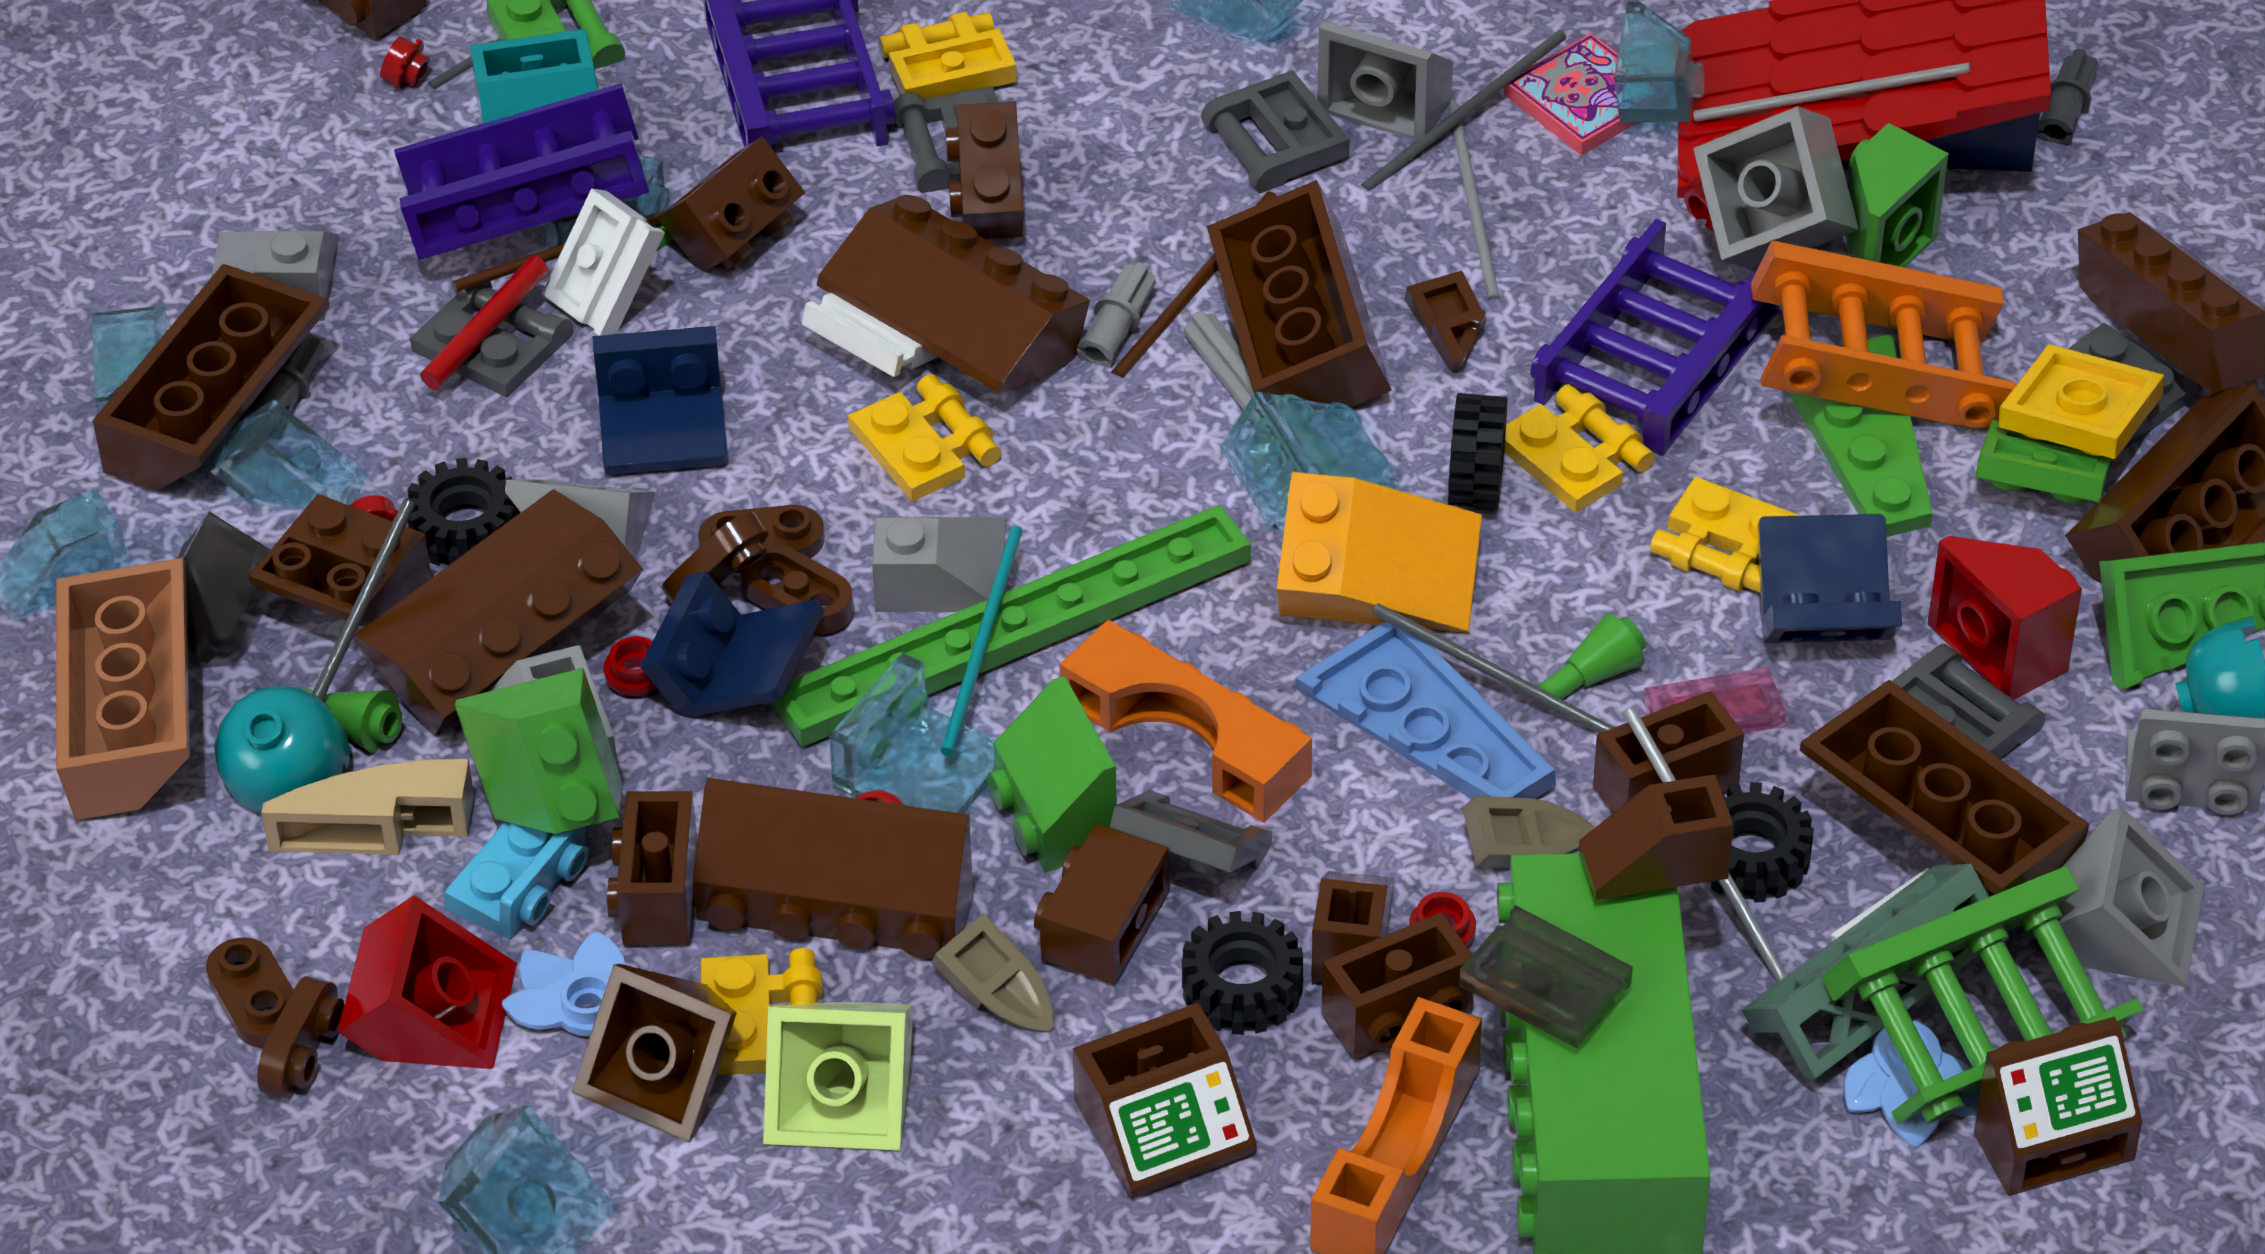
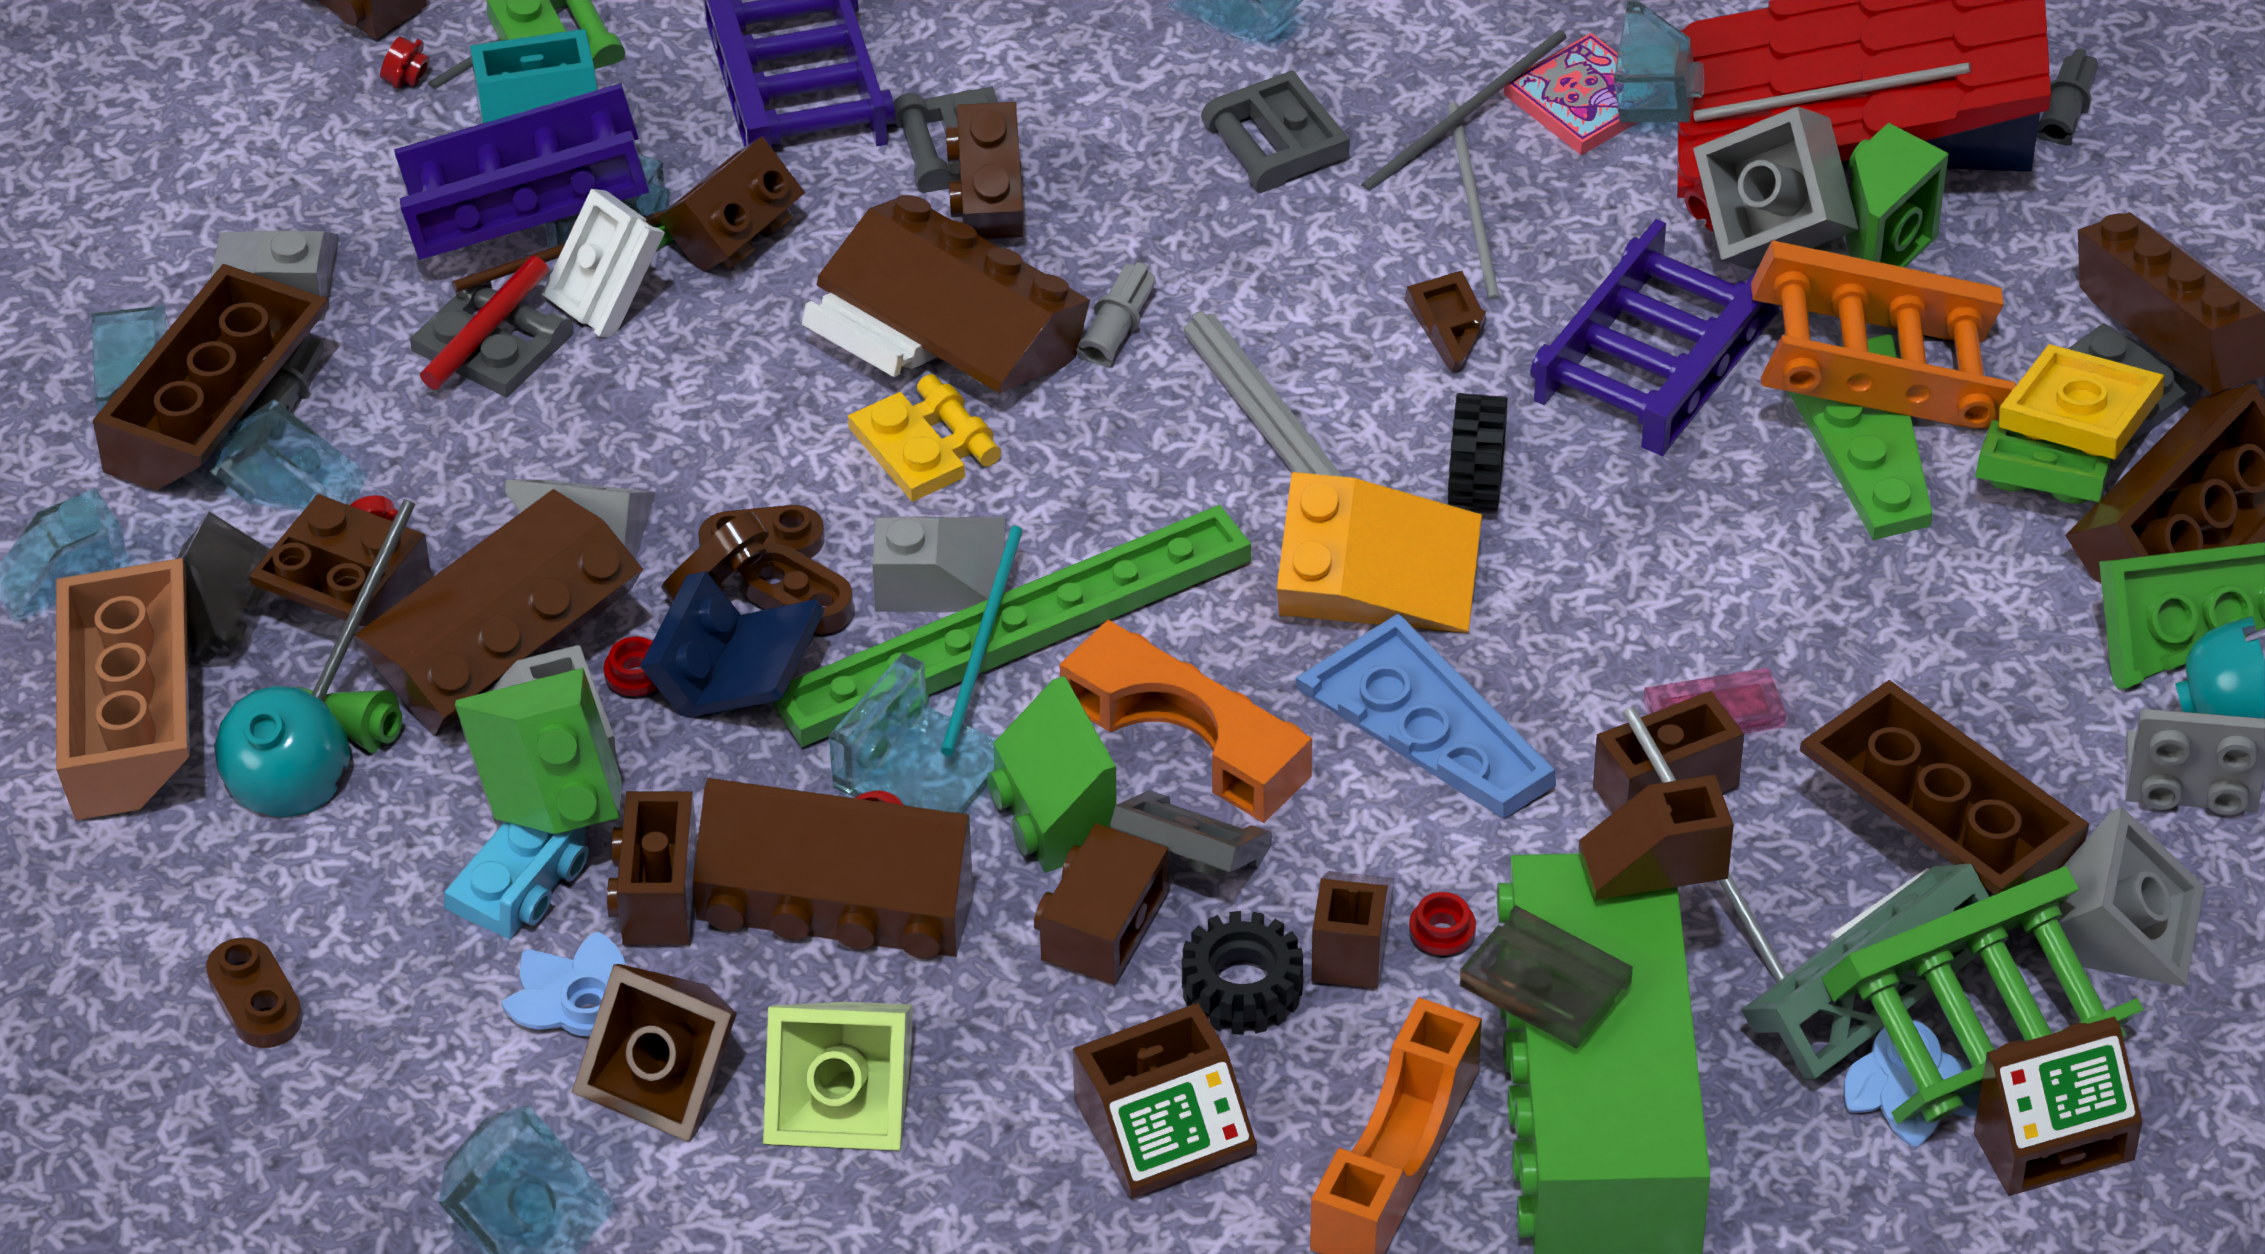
reddish brown plate [257,976,344,1099] -> none
tan slope [261,759,474,855] -> none
red slope [338,895,517,1069] -> none
black tyre [405,458,520,566] -> none
dark blue bracket [592,326,727,475] -> none
yellow plate [701,948,823,1075] -> none
yellow plate [878,11,1017,99] -> none
dark tan plate [931,913,1054,1032] -> none
reddish brown axle [1111,191,1277,378] -> none
reddish brown slope [1207,180,1392,414] -> none
clear light blue bracket [1220,391,1400,530] -> none
light grey slope [1317,21,1453,141] -> none
reddish brown brick [1321,912,1475,1060] -> none
dark grey piece [1372,603,1615,733] -> none
dark tan plate [1462,796,1595,868] -> none
yellow plate [1504,384,1655,513] -> none
bright green cone [1537,613,1646,699] -> none
yellow plate [1650,477,1801,593] -> none
black tyre [1711,782,1814,903] -> none
dark blue bracket [1757,514,1902,643] -> none
dark grey plate [1892,644,2045,759] -> none
red slope [1927,536,2082,700] -> none

